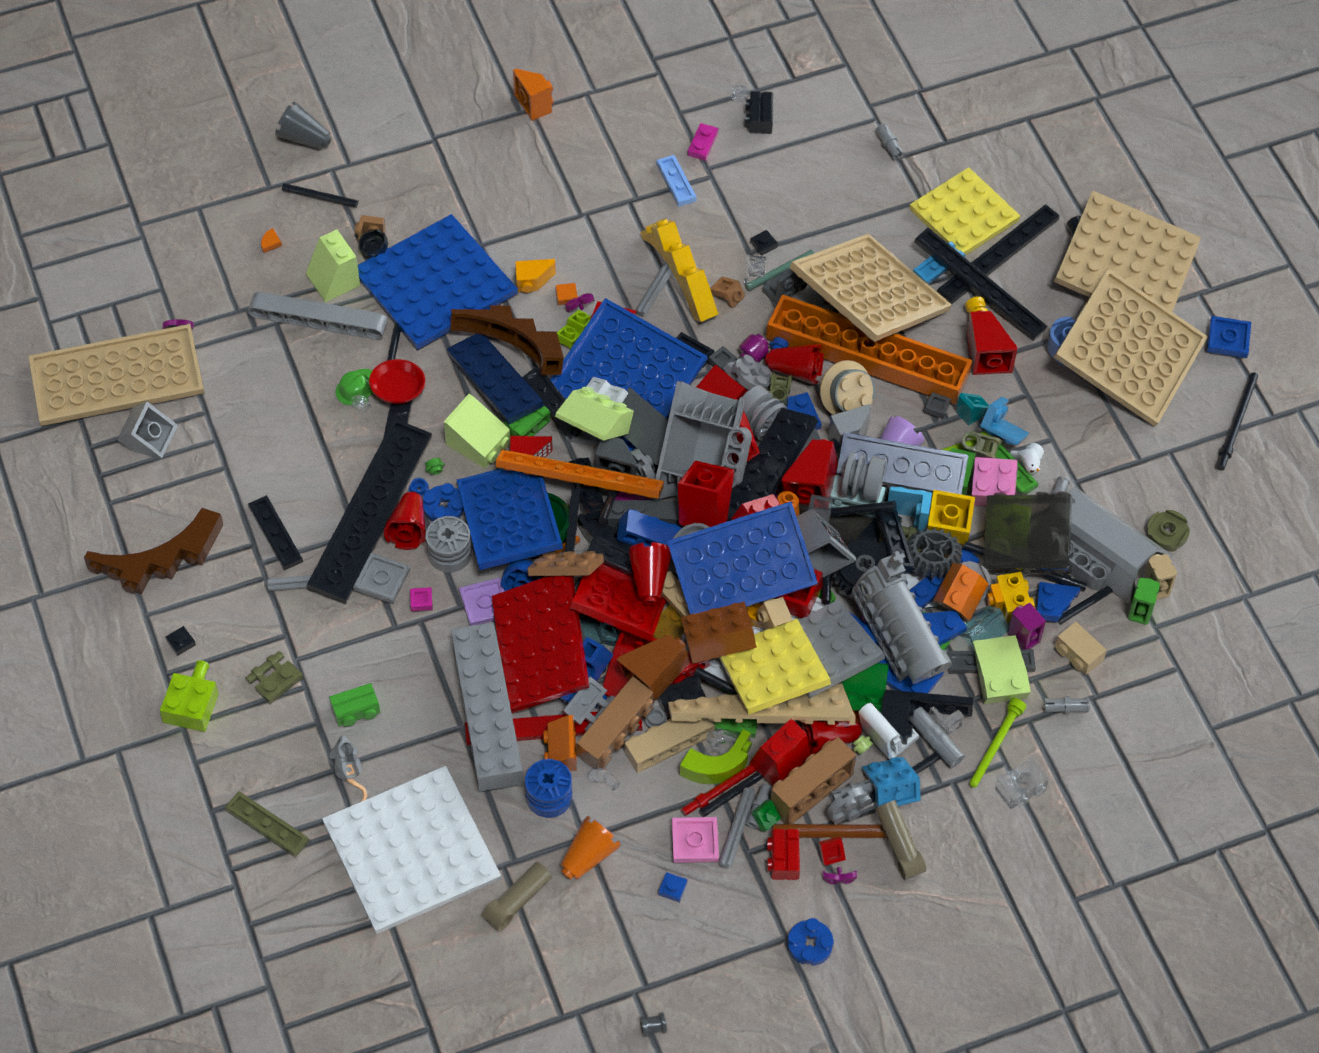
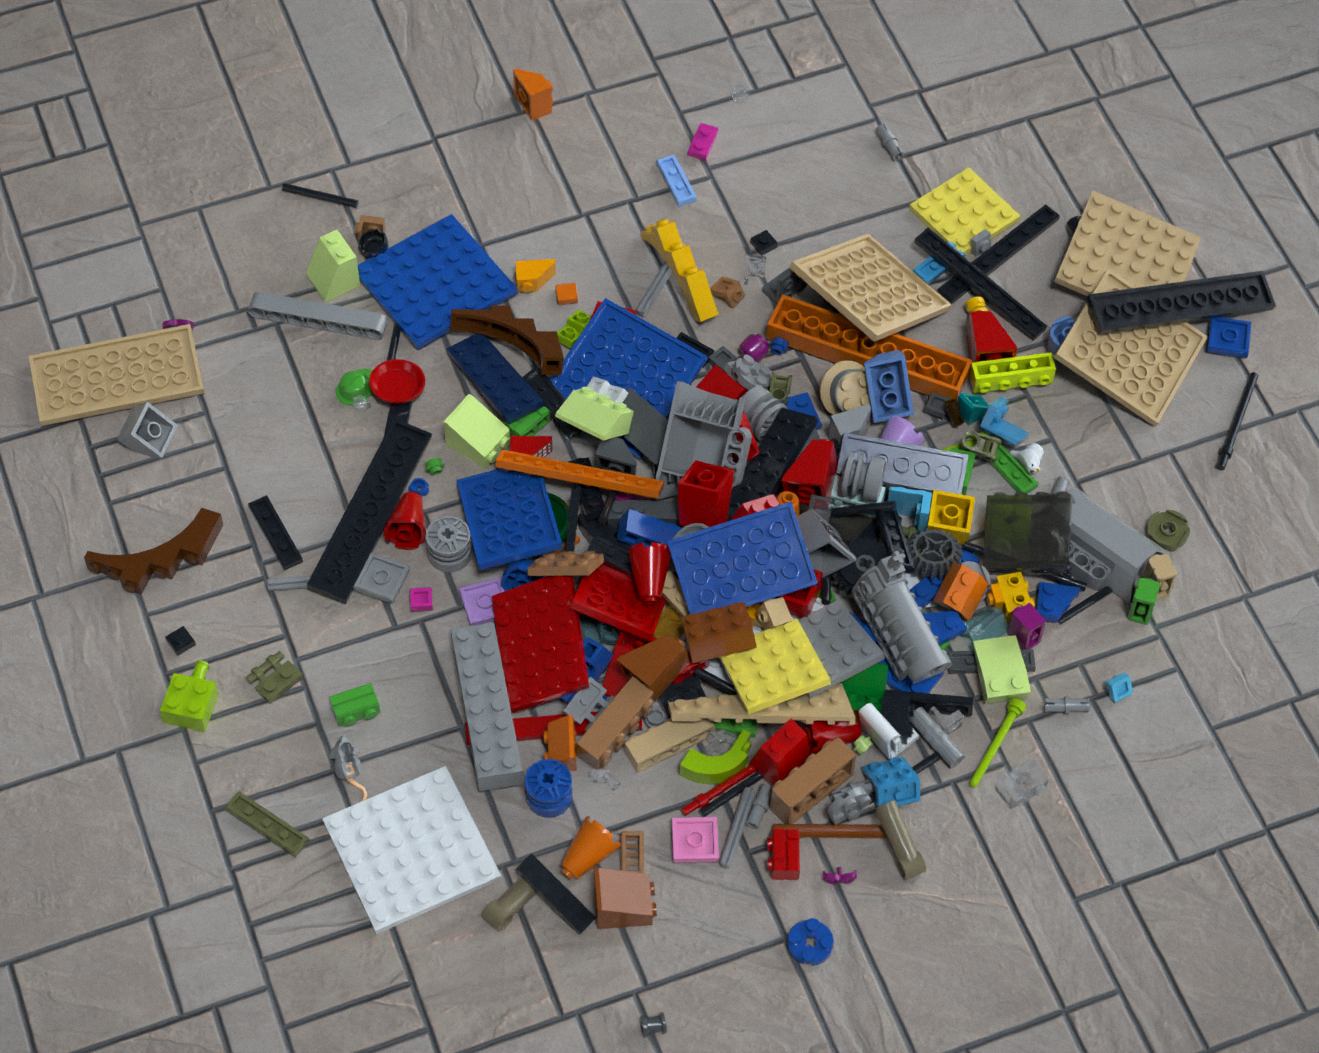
orange tile [261,228,282,253] -> none
dark grey cone [275,101,332,149] -> none
blue plate [423,483,464,522] -> none
magenta piece [565,293,595,312] -> none
light grey plate [631,449,656,479] -> none
blue plate [658,872,688,903] -> none
black brick [745,91,773,134] -> none
sand green bar [745,250,814,291] -> none
green plate [751,800,781,831] -> none
red cone [765,343,824,385] -> none
red plate [818,836,846,866] -> none
bright pink brick [972,457,1018,507] -> none
tan brick [1055,622,1107,675] -> none
none -> black tile [515,853,596,935]
none -> slope [594,868,657,929]
none -> medium nougat slope [621,831,644,873]
none -> medium blue slope [864,350,914,423]
none -> dark brown pin [944,399,965,427]
none -> neon yellow brick [969,352,1056,393]
none -> light grey plate [971,229,991,256]
none -> black plate [1086,271,1276,334]
none -> medium azure tile [1105,672,1133,703]

